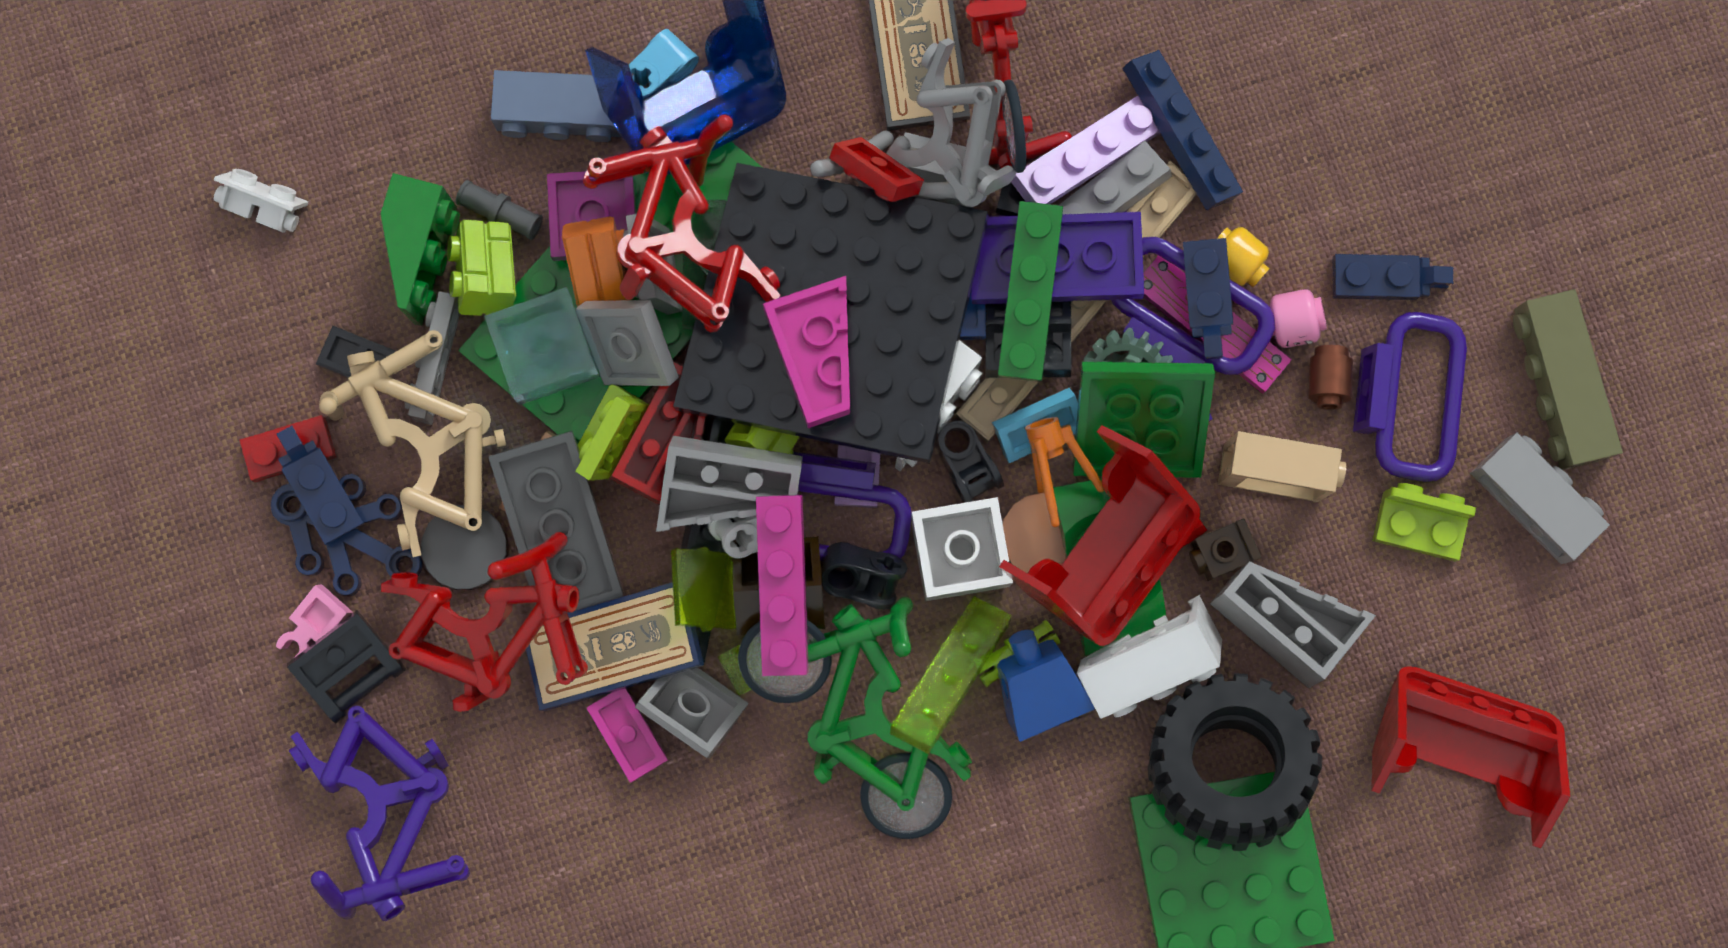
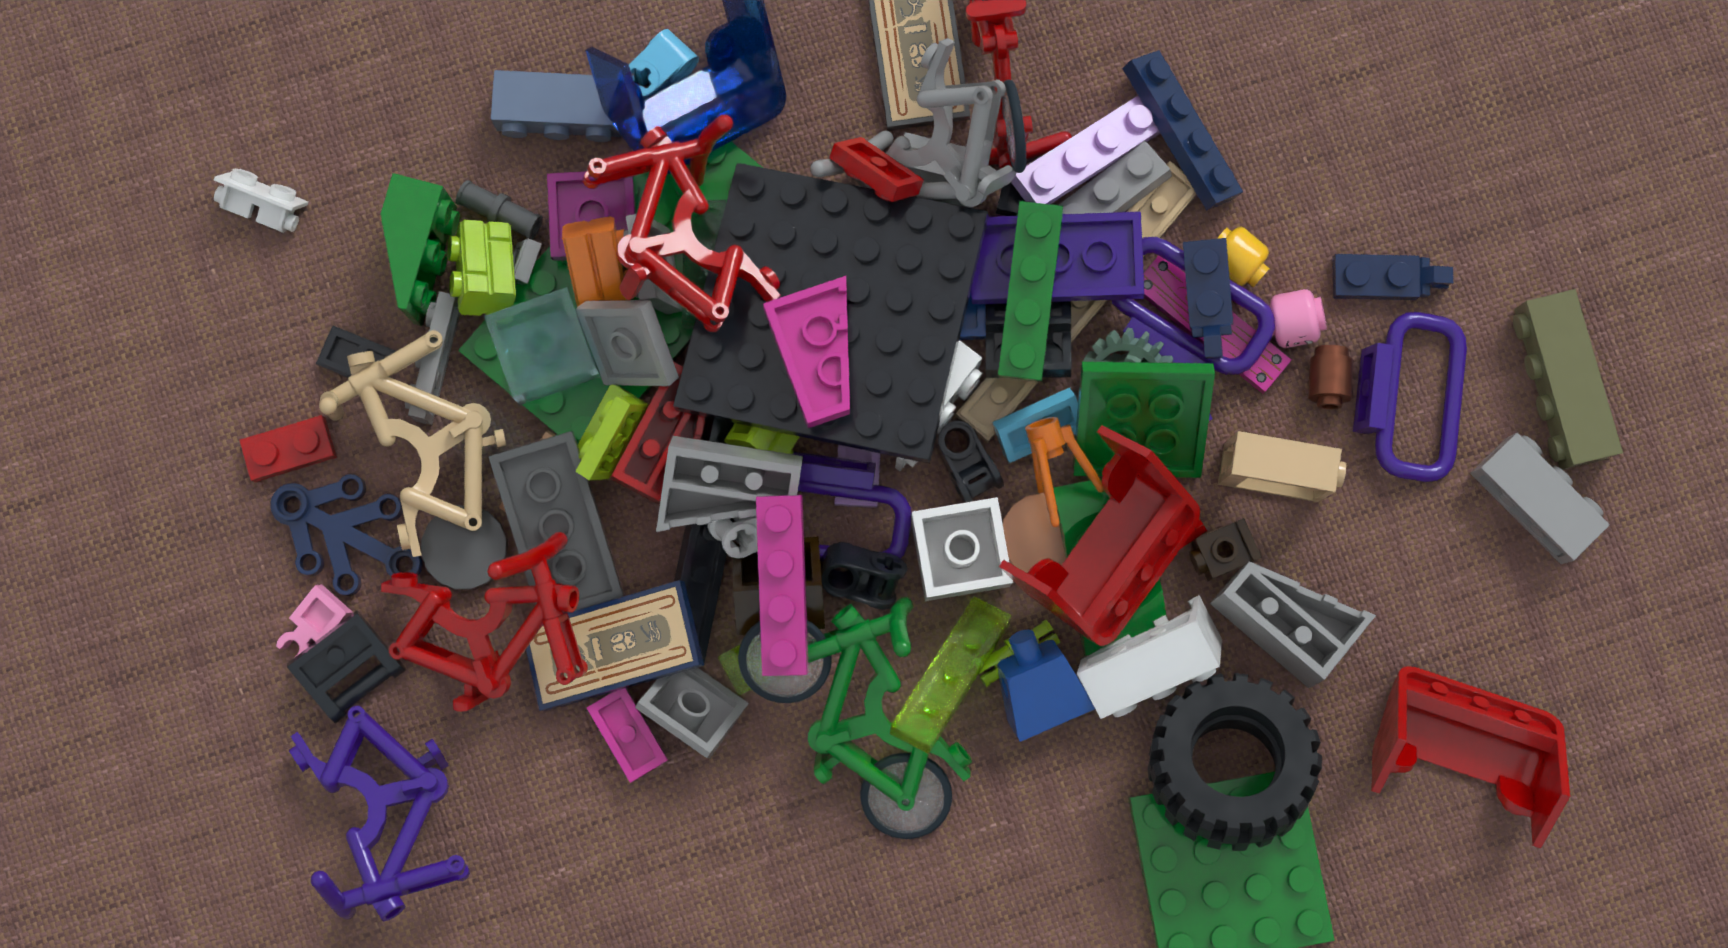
dark blue hinge [277,426,364,545] -> none
clear neon green piece [671,547,736,632] -> none
lime bracket [1372,483,1476,562] -> none
none -> light grey tile [513,238,542,285]

